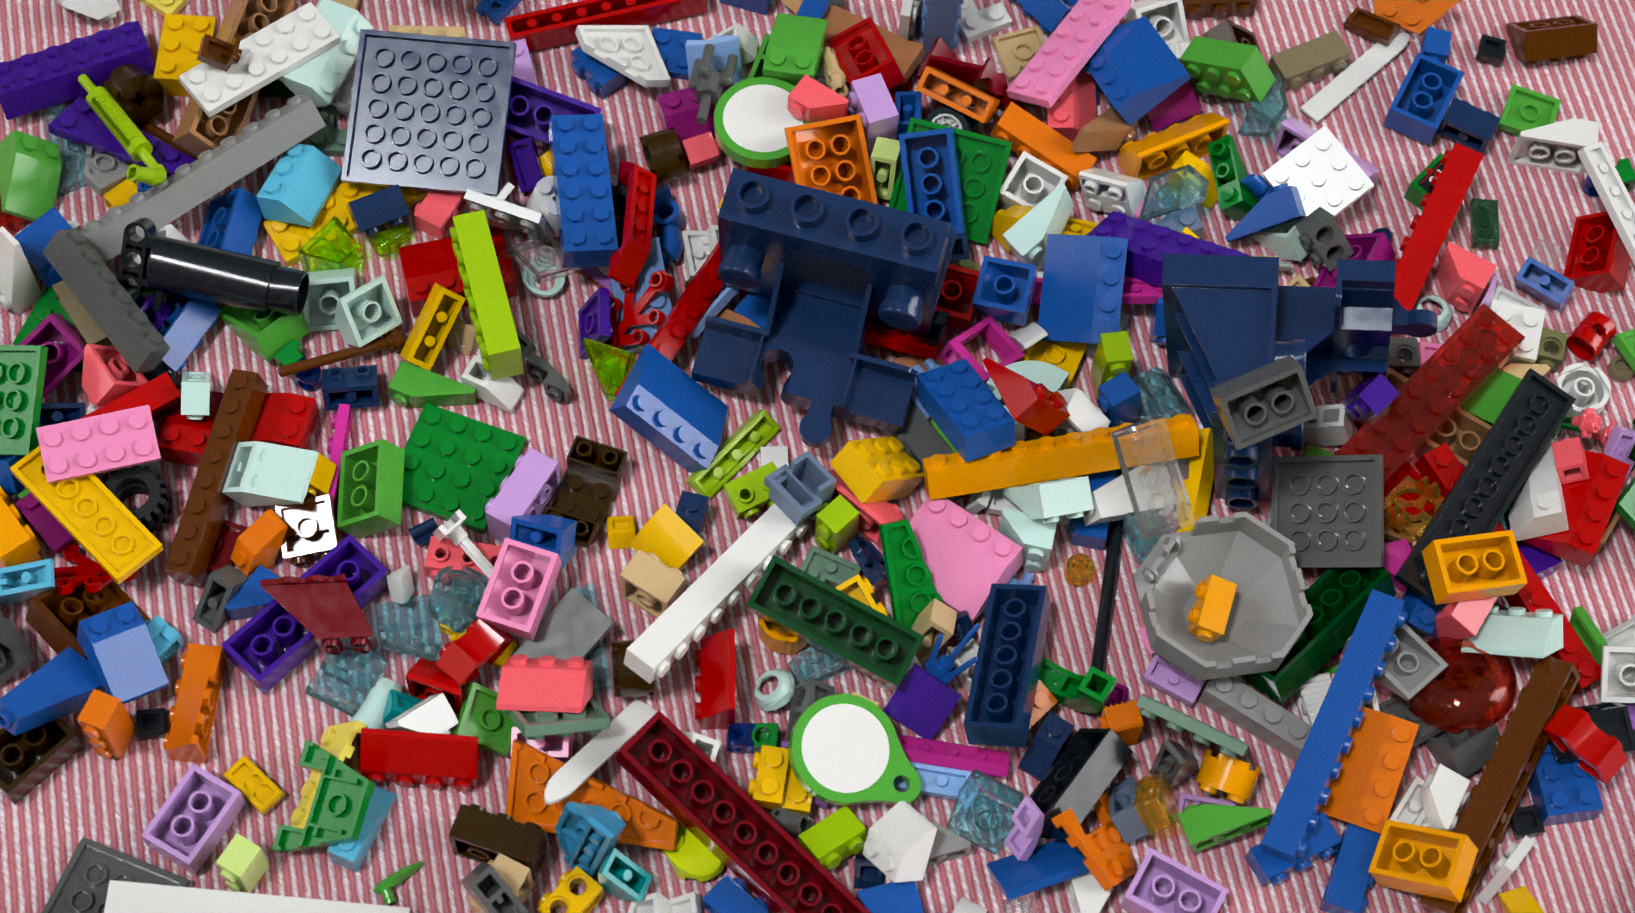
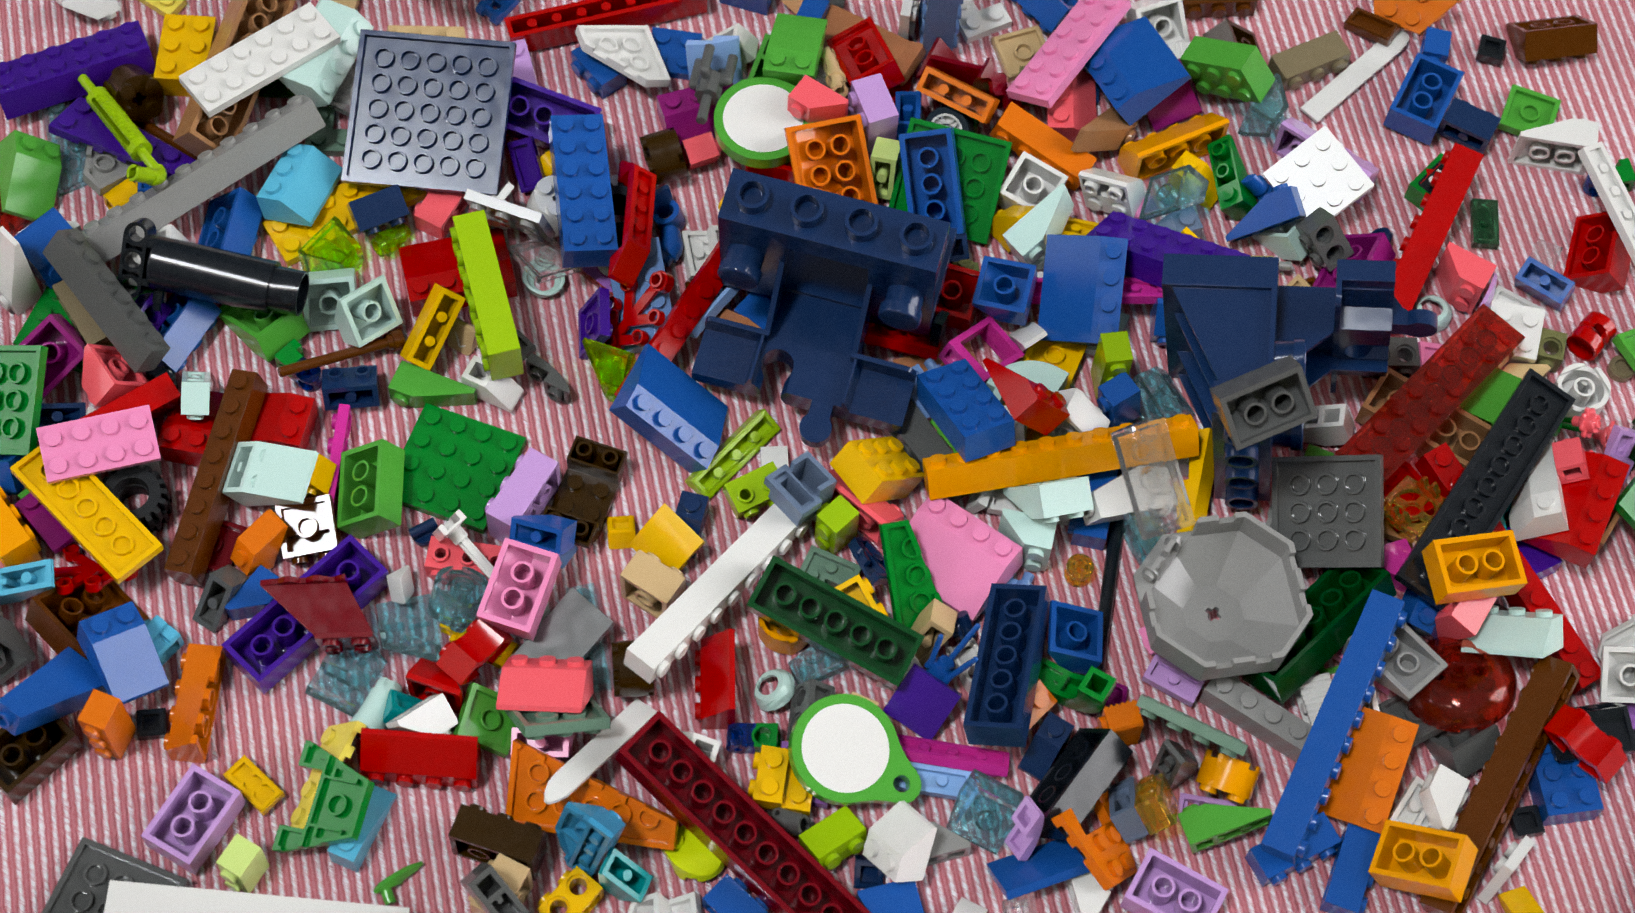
reddish brown bracket [197,34,242,72] -> none
light orange brick [1187,574,1237,642] -> none
dark purple brick [1341,373,1400,421] -> none
bright green tile [1569,606,1608,664] -> none
none -> blue slope [1048,600,1103,675]

